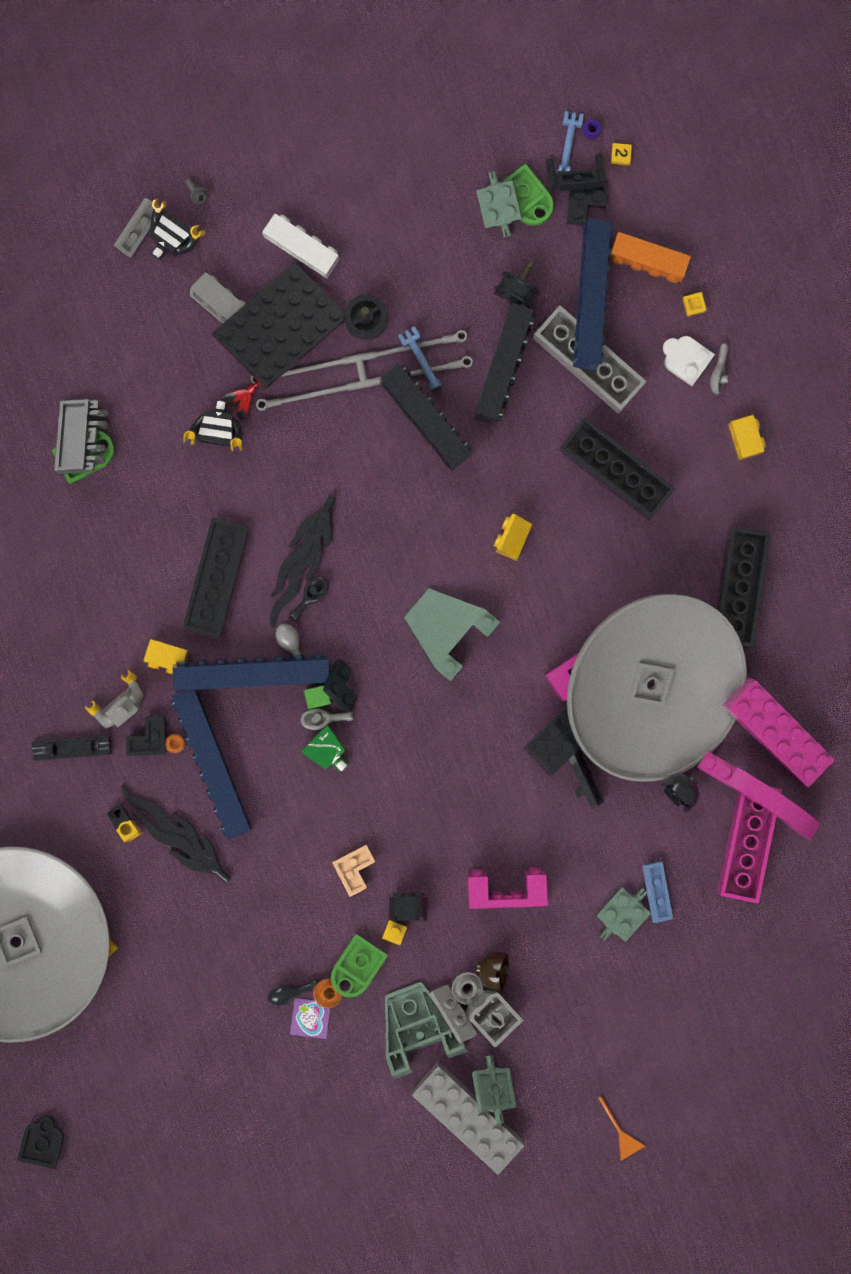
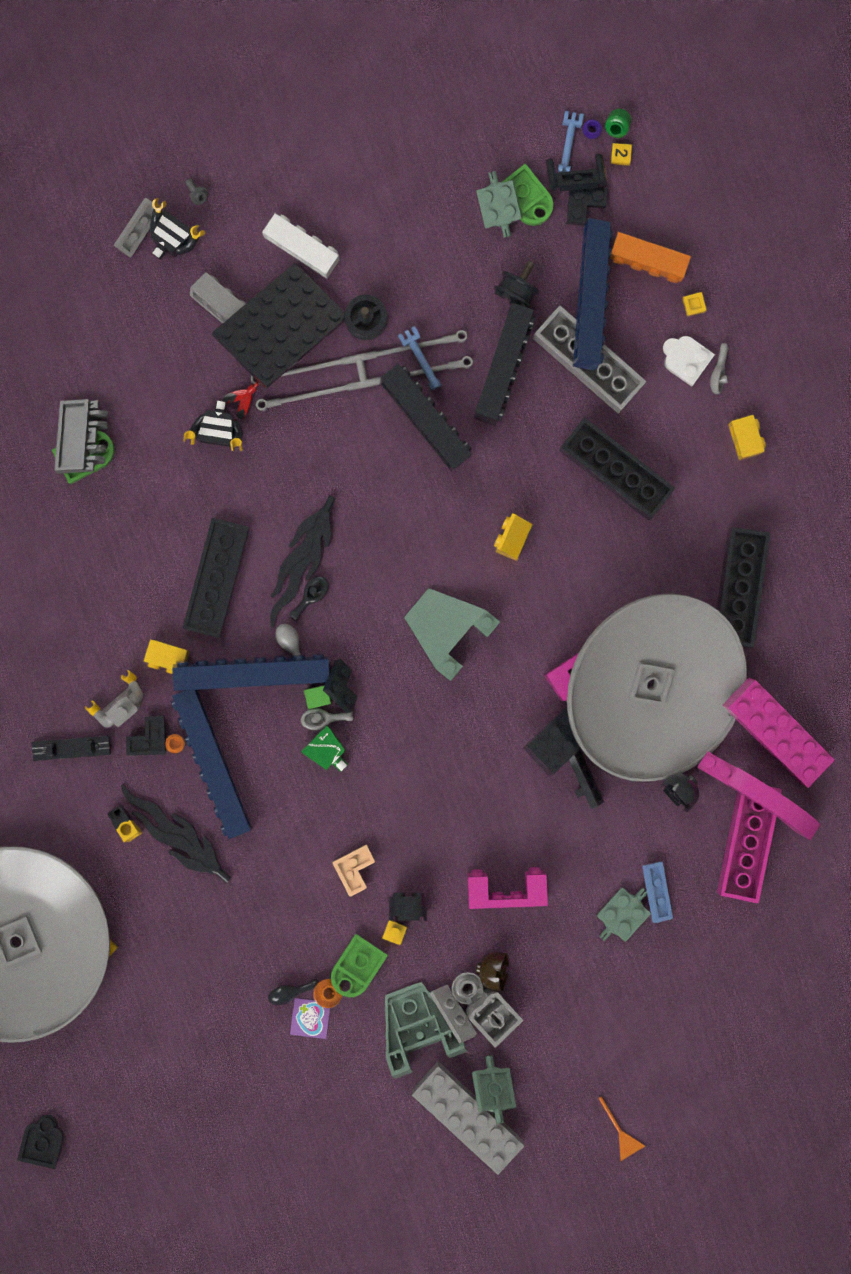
none -> green head [605,109,632,138]

